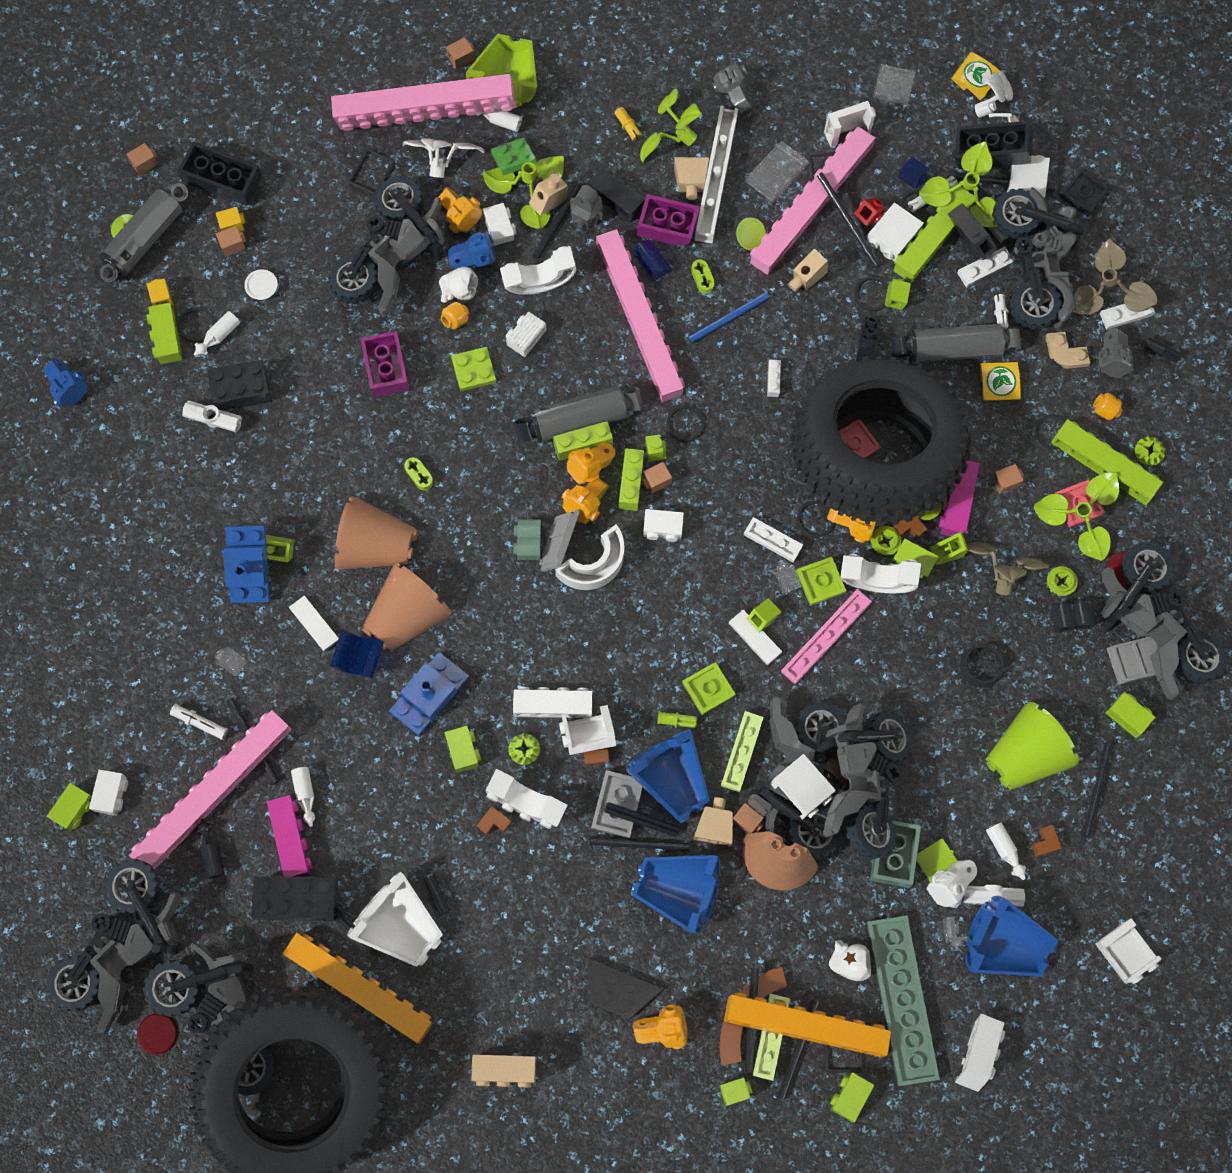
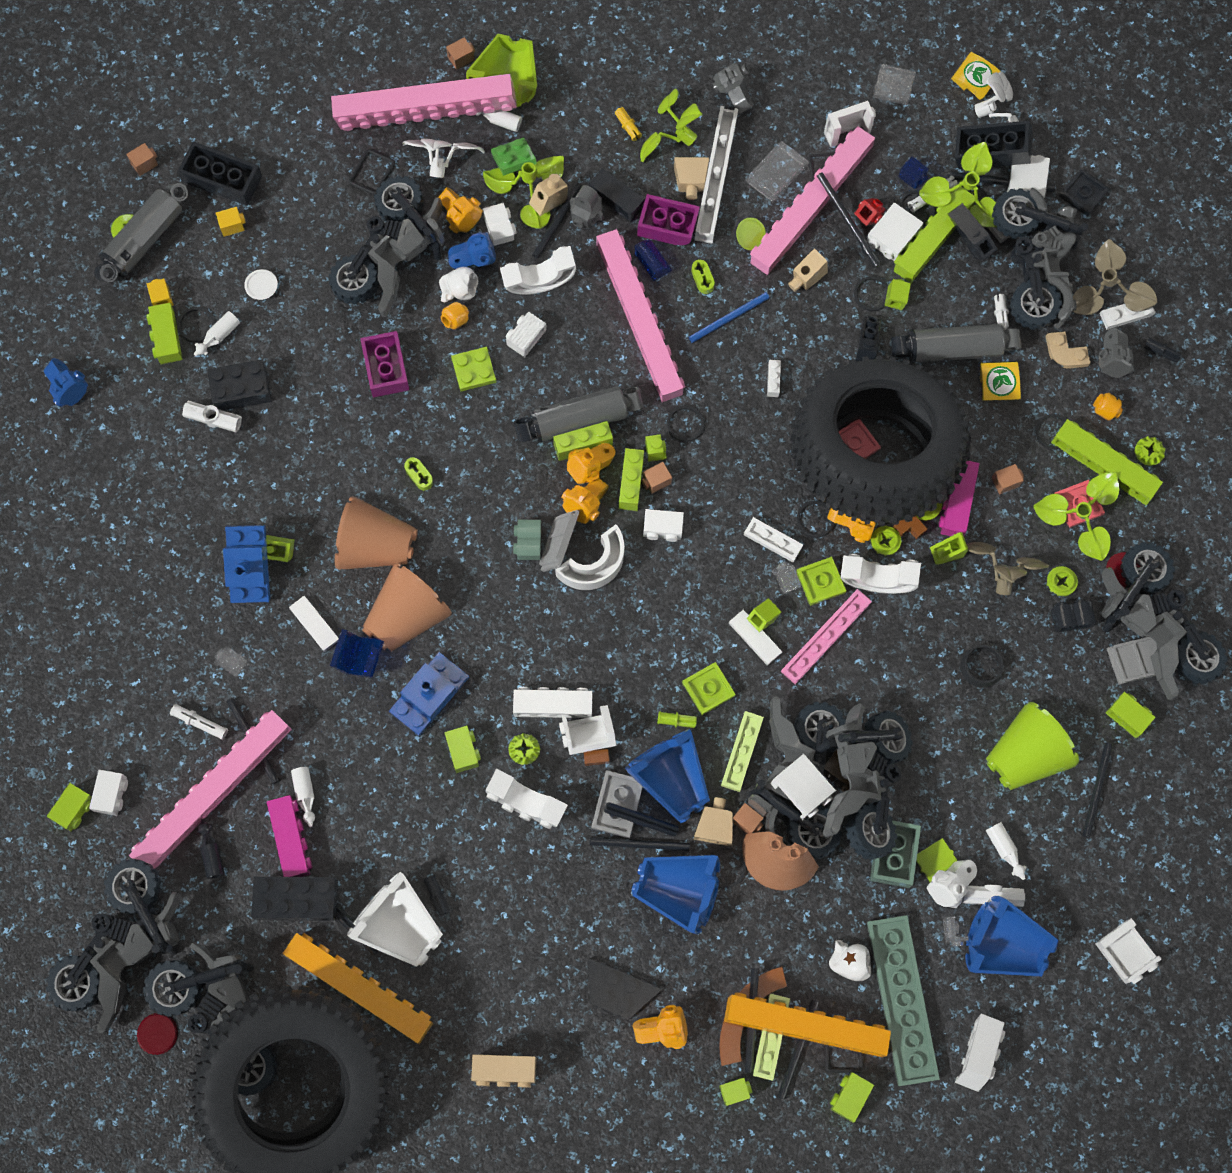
nougat brick [215,226,246,257] -> none
dark orange piece [477,807,512,835] -> none
lime brick [893,538,939,579] -> none
white plate [957,247,1014,288] -> none
dark orange piece [1031,825,1062,857] -> none

